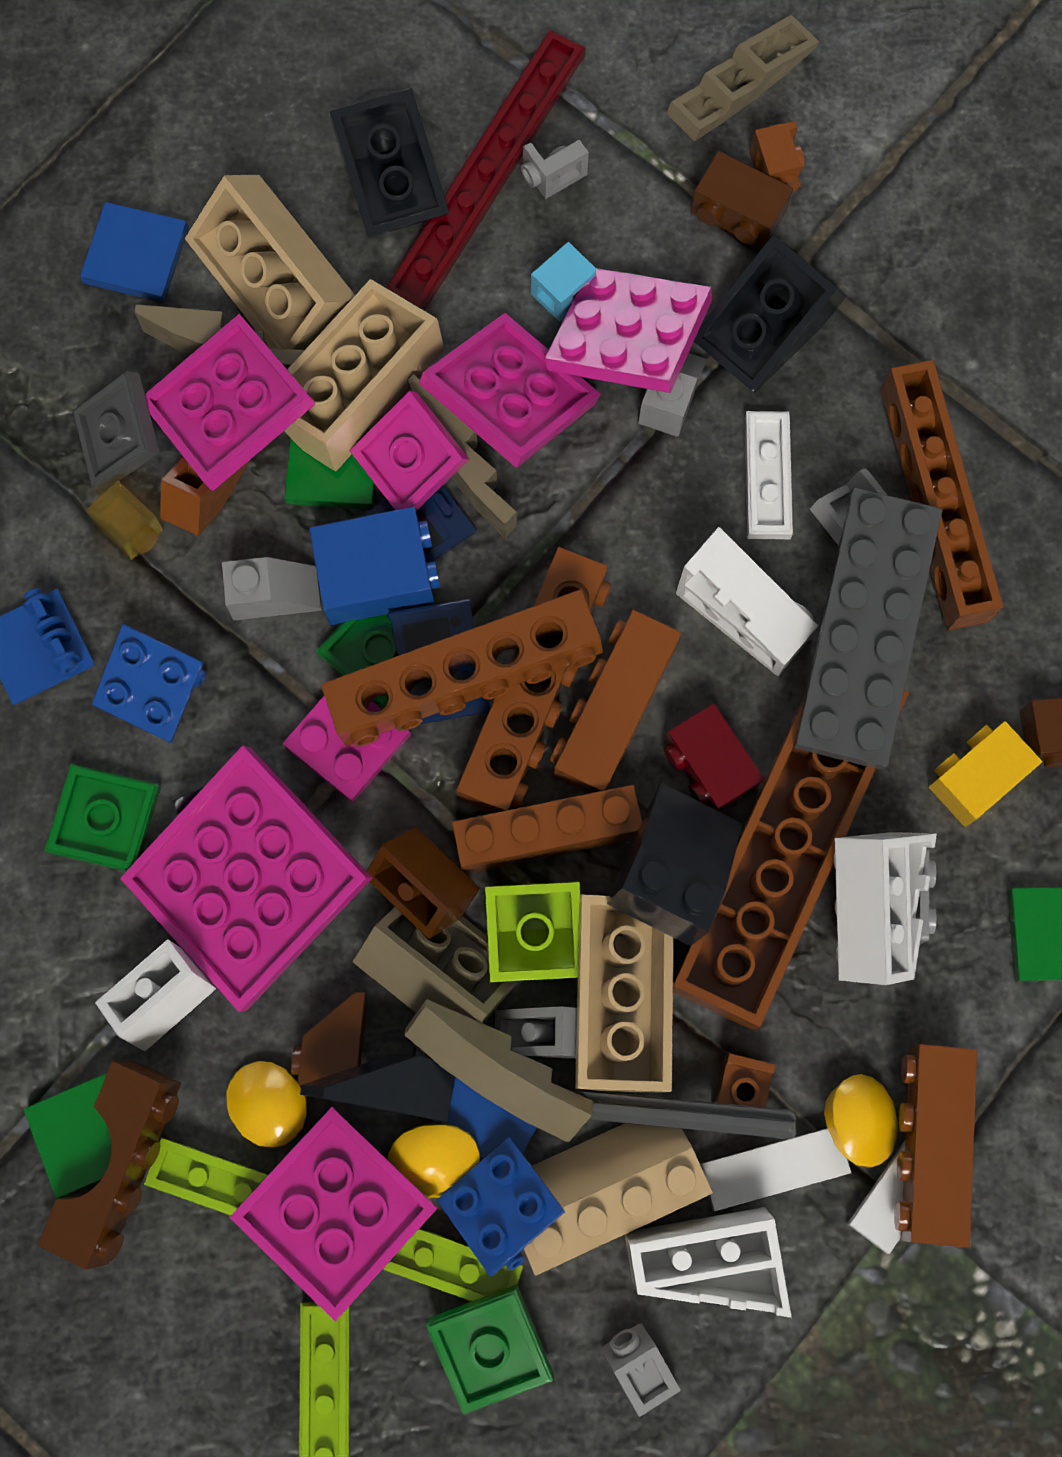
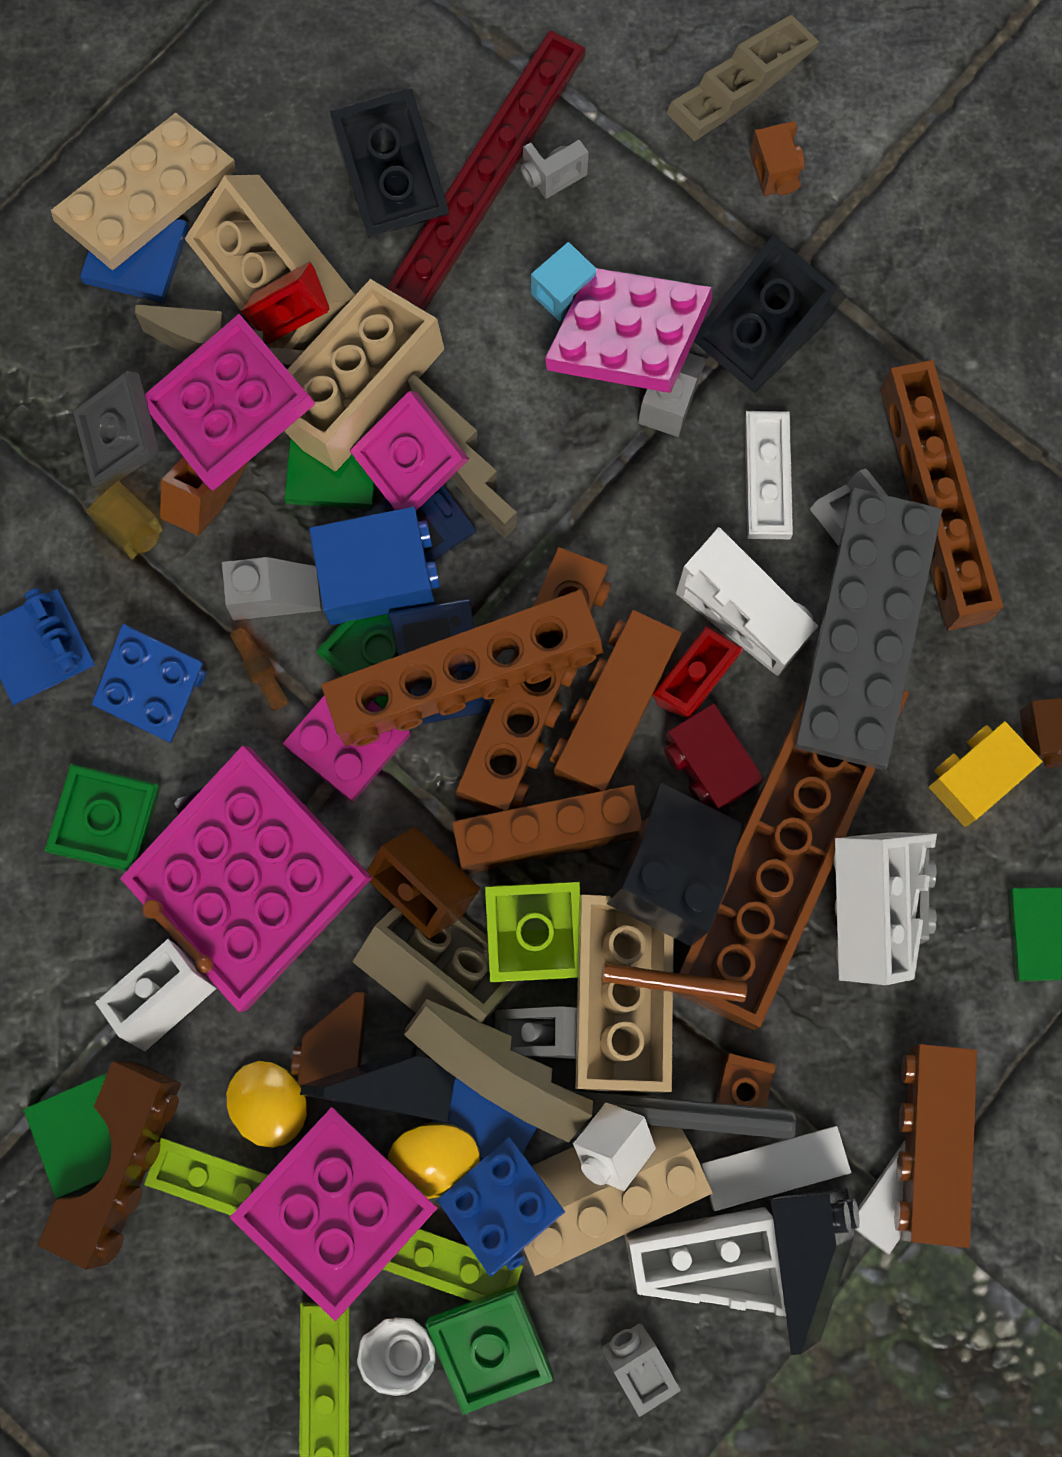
dark pink plate [419,313,600,468] -> none
reddish brown brick [691,151,794,248] -> none
yellow hat [824,1074,898,1168] -> none
none -> tan plate [51,113,236,271]
none -> dark orange hinge [143,900,213,974]
none -> clear orange bar [230,627,288,711]
none -> red slope [241,262,330,344]
none -> white hair [357,1317,436,1396]
none -> white brick [573,1103,656,1191]
none -> dark orange bar [601,963,747,1002]
none -> red slope [653,626,743,719]
none -> black slope [771,1188,860,1355]

